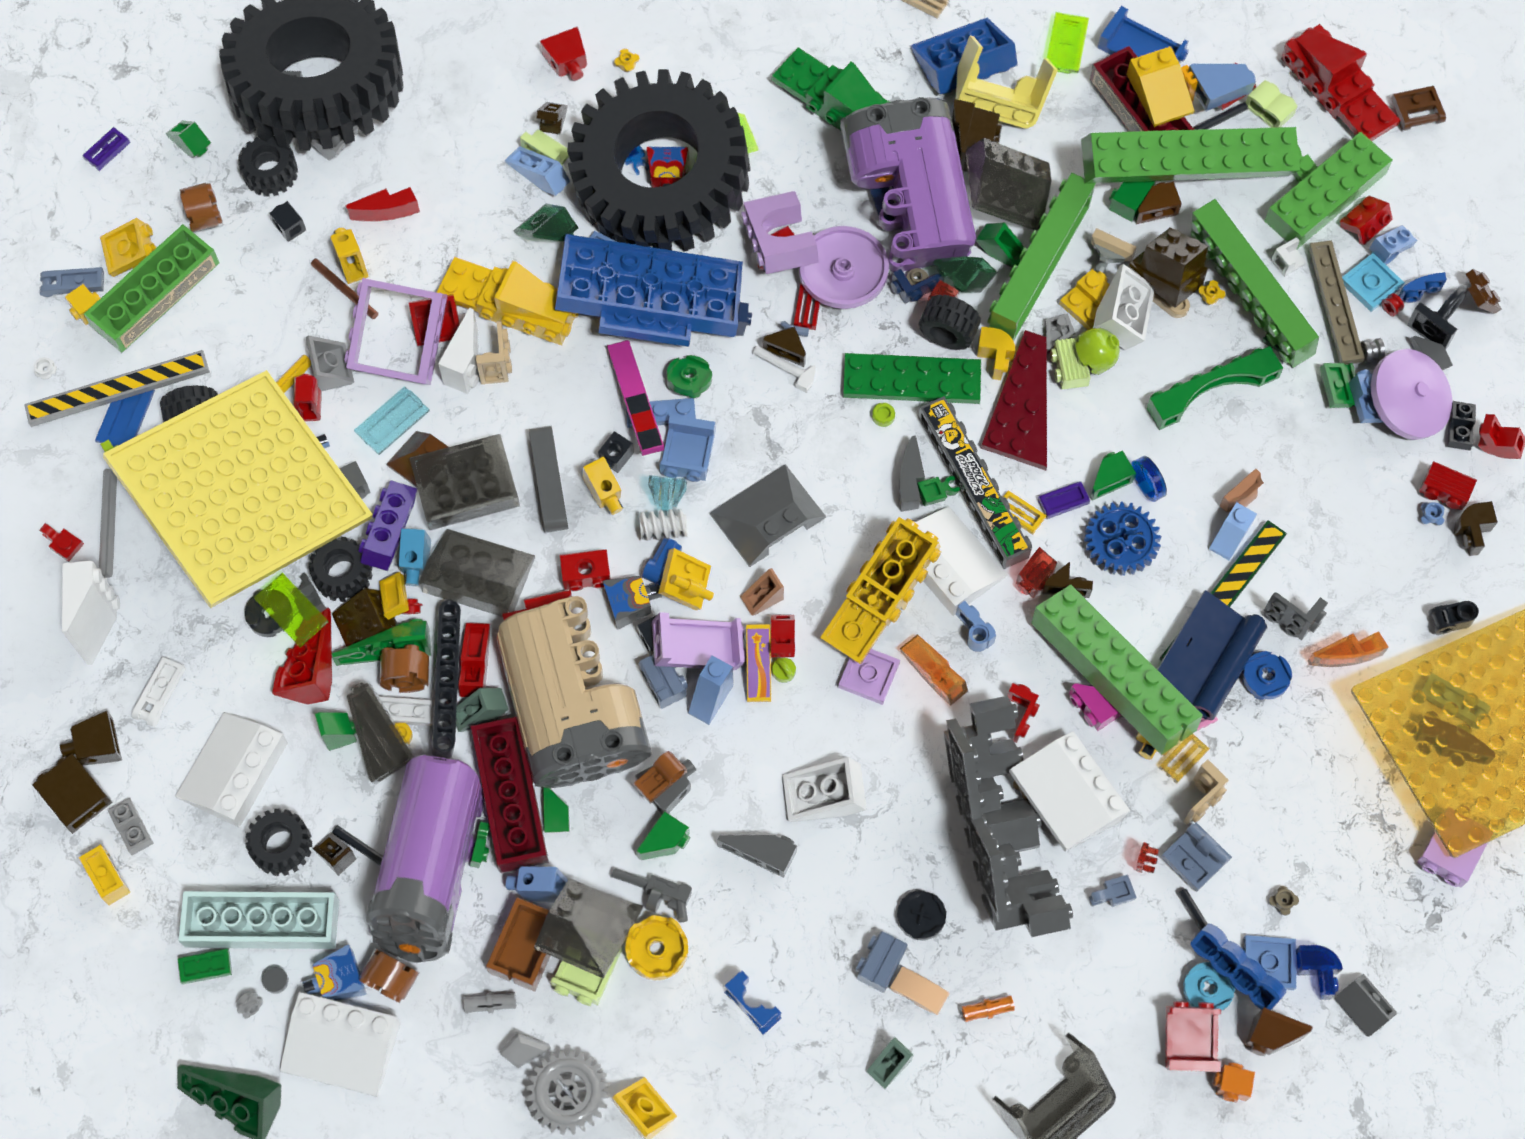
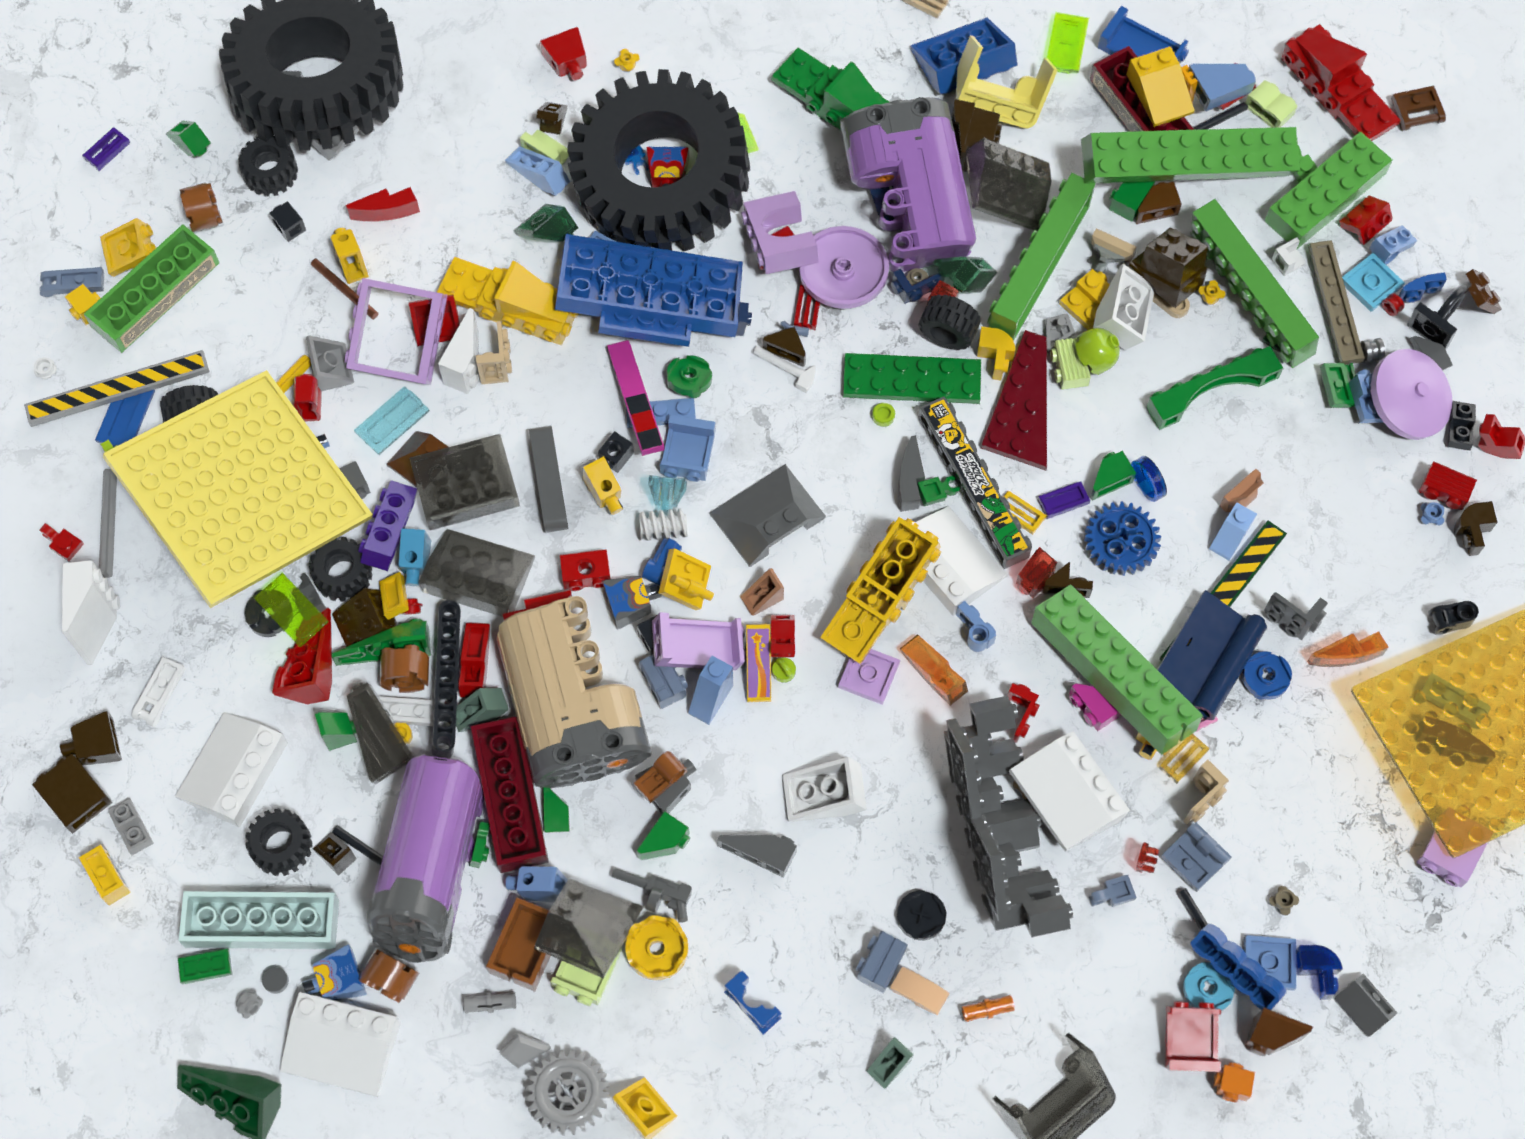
green slope [976,222,1025,268] -> none

